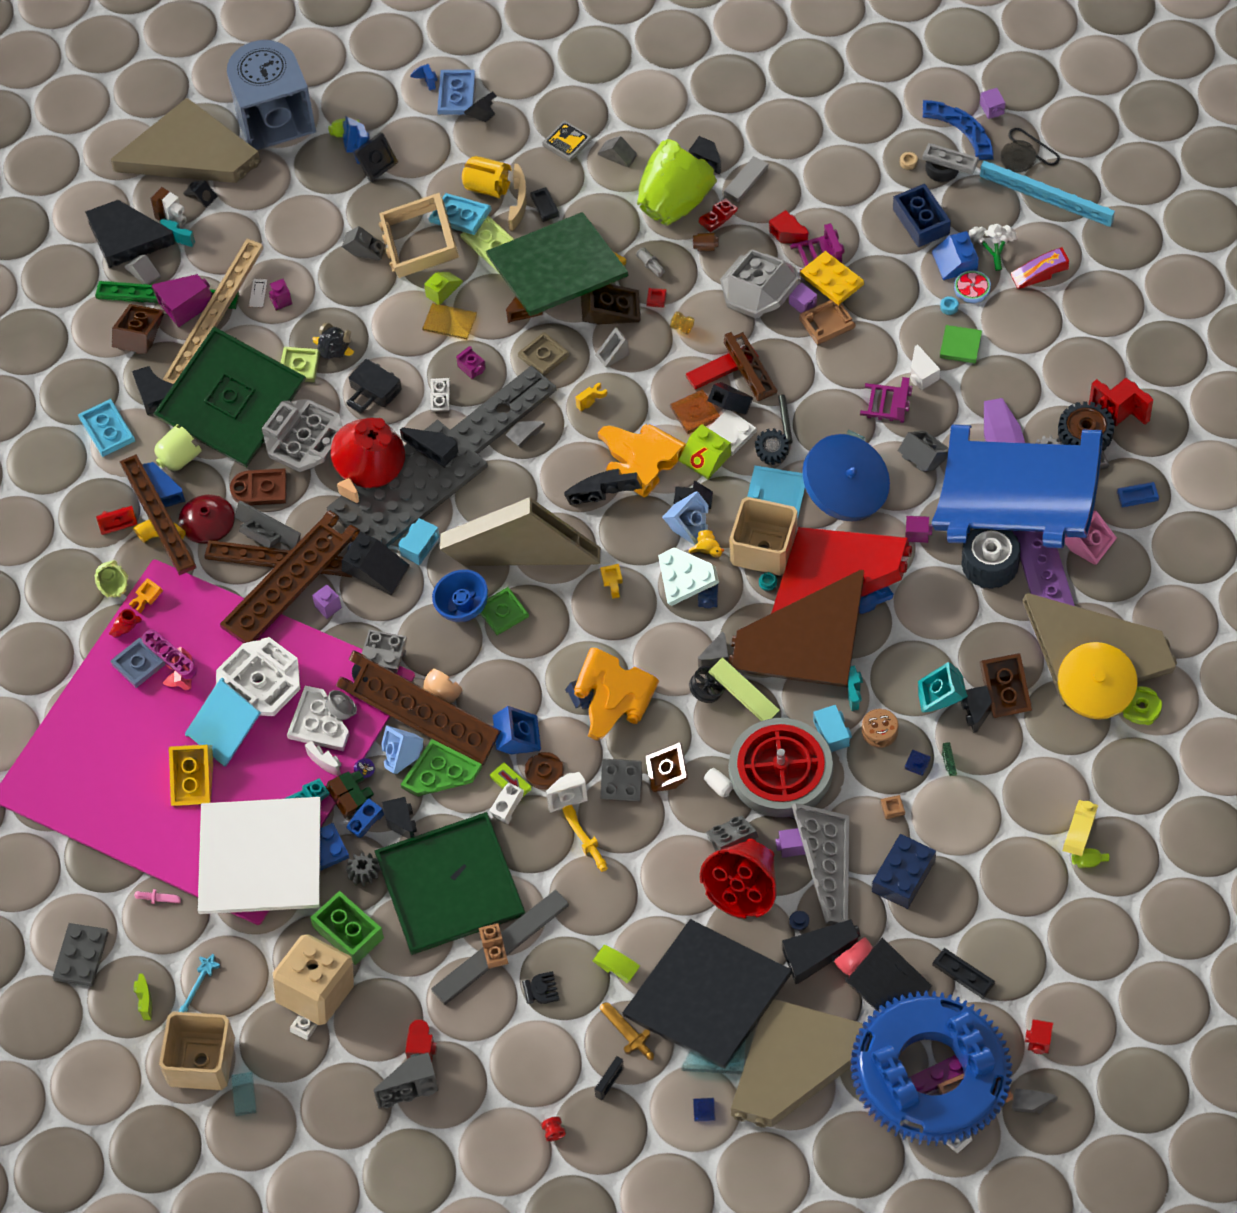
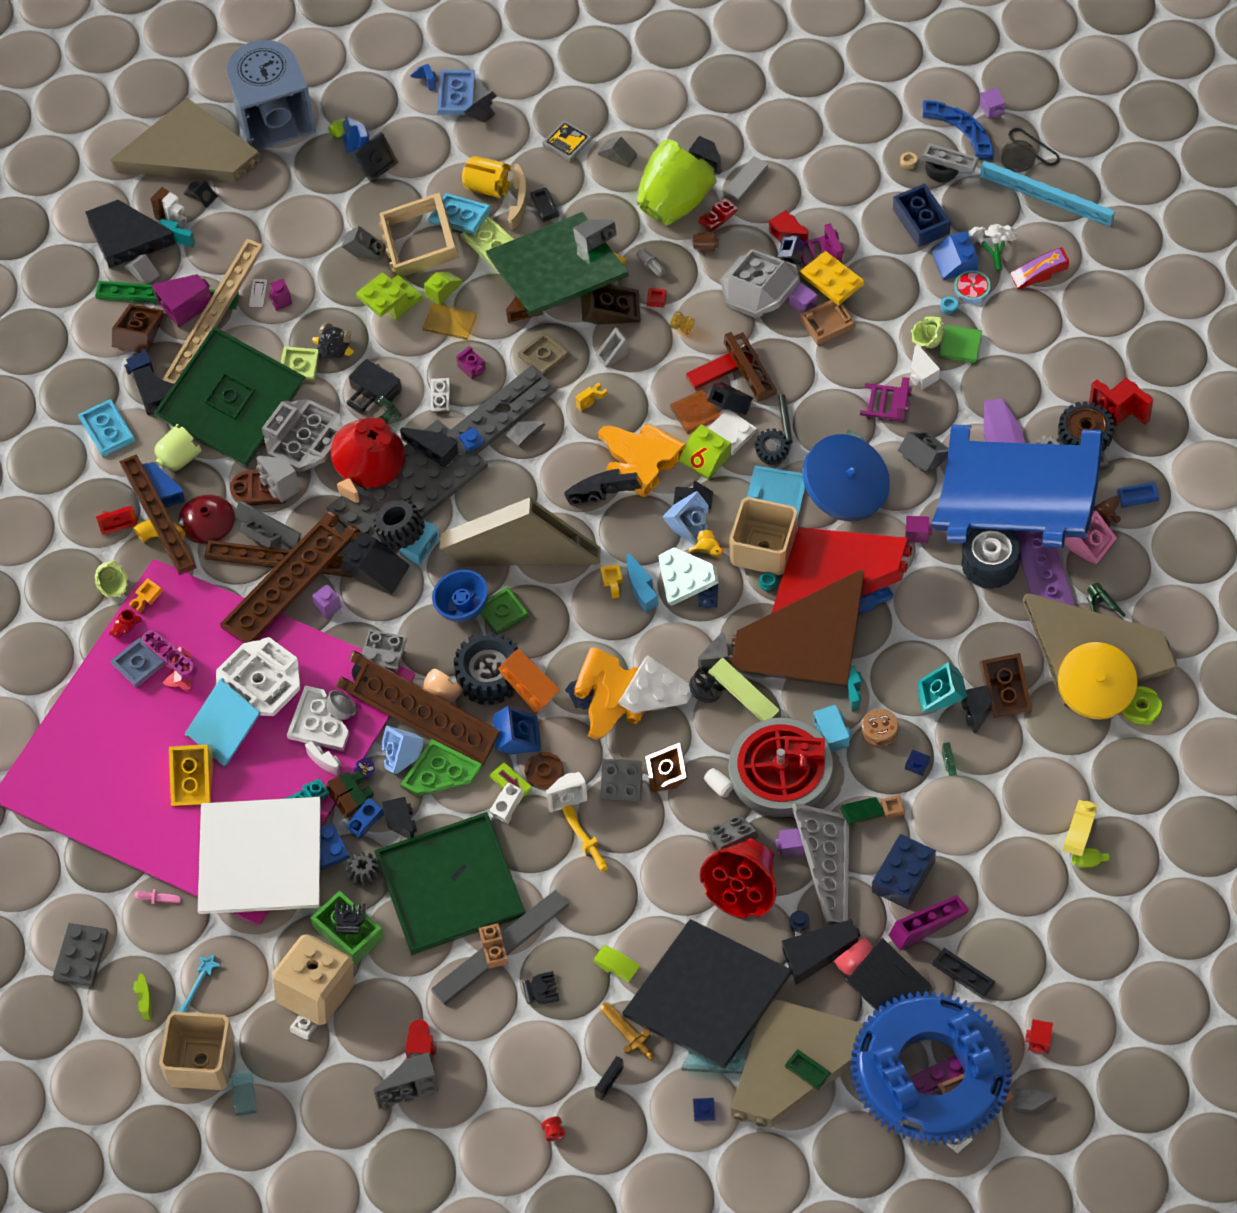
none -> dark blue brick [124,349,154,379]
none -> light grey slope [256,456,300,503]
none -> black piece [334,903,366,934]
none -> lime bracket [356,272,423,320]
none -> black tyre [373,499,425,550]
none -> clear green piece [377,395,402,424]
none -> black wheel [453,632,518,705]
none -> blue plate [459,427,485,452]
none -> orange wedge [498,648,560,713]
none -> dark grey slope [573,220,617,251]
none -> white plate [618,656,692,714]
none -> dark azure slope [626,553,658,613]
none -> dark blue brick [777,235,805,264]
none -> red plate [784,736,825,770]
none -> dark green tile [785,1049,831,1091]
none -> dark green tile [840,797,885,825]
none -> magenta slope [888,895,969,951]
none -> yellowish green hair [911,316,944,349]
none -> dark green plant [1086,583,1125,617]
none -> reddish brown hair [1094,495,1121,527]

